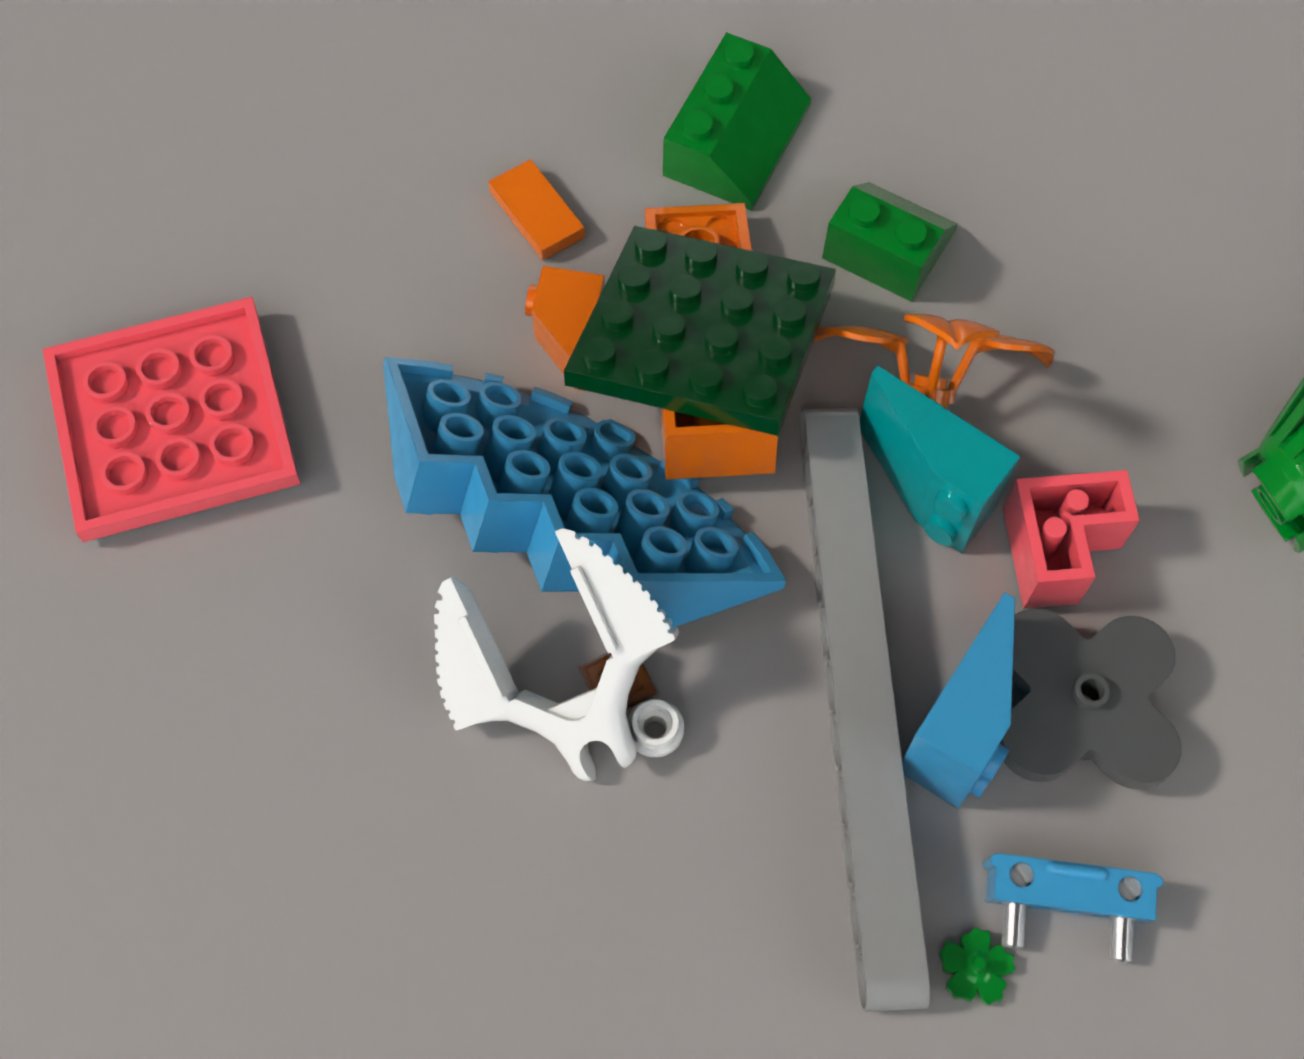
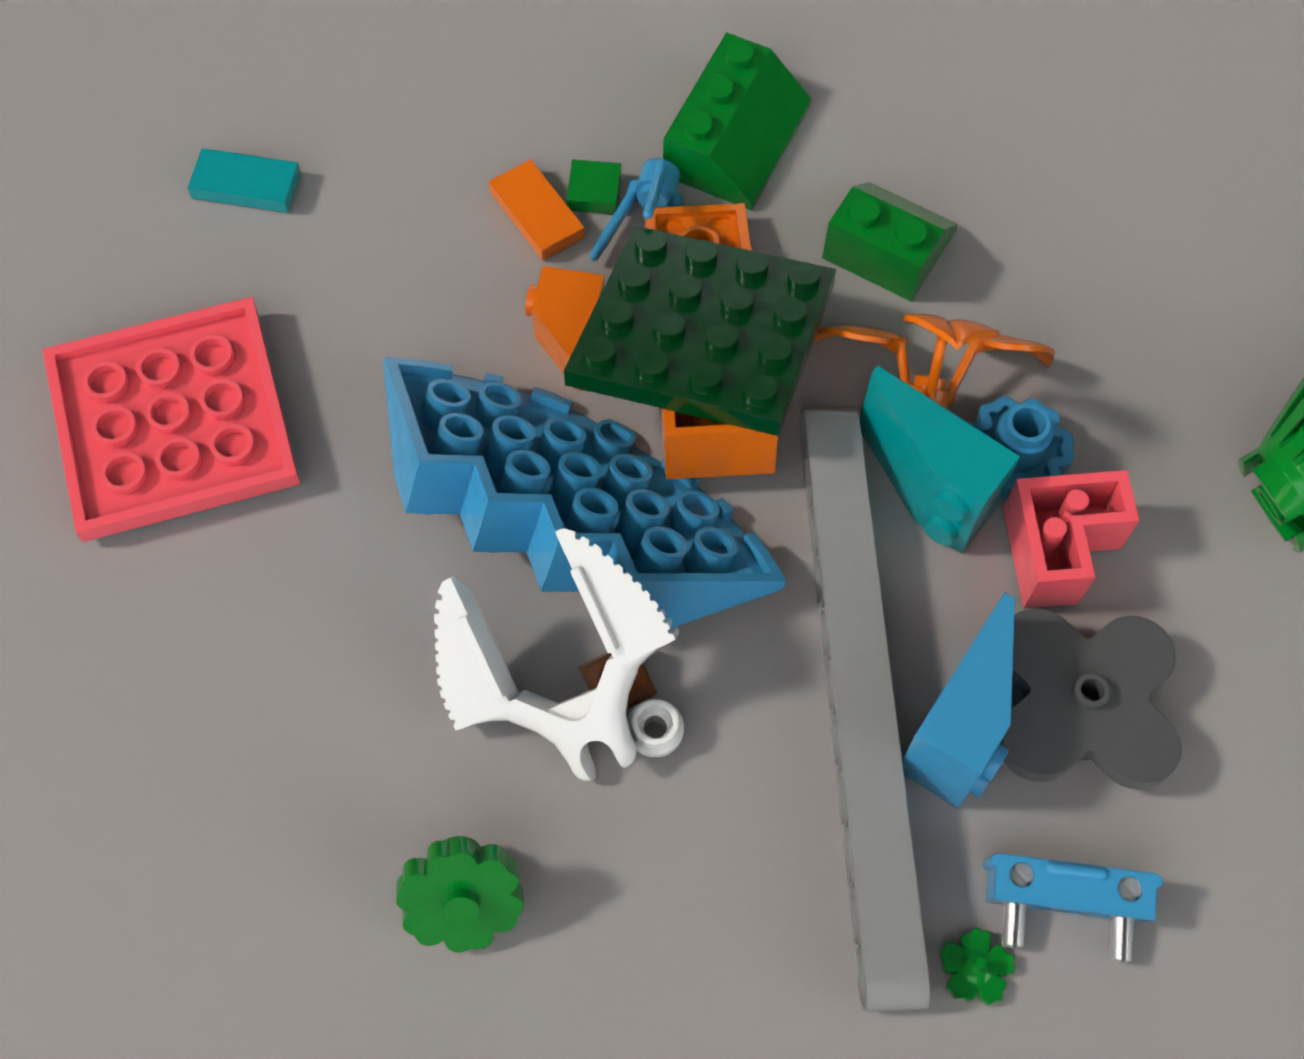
none -> teal tile [187,148,301,213]
none -> green plant [396,836,524,953]
none -> green tile [566,159,622,214]
none -> dark azure plant [589,158,683,261]
none -> dark azure plant [970,396,1074,500]

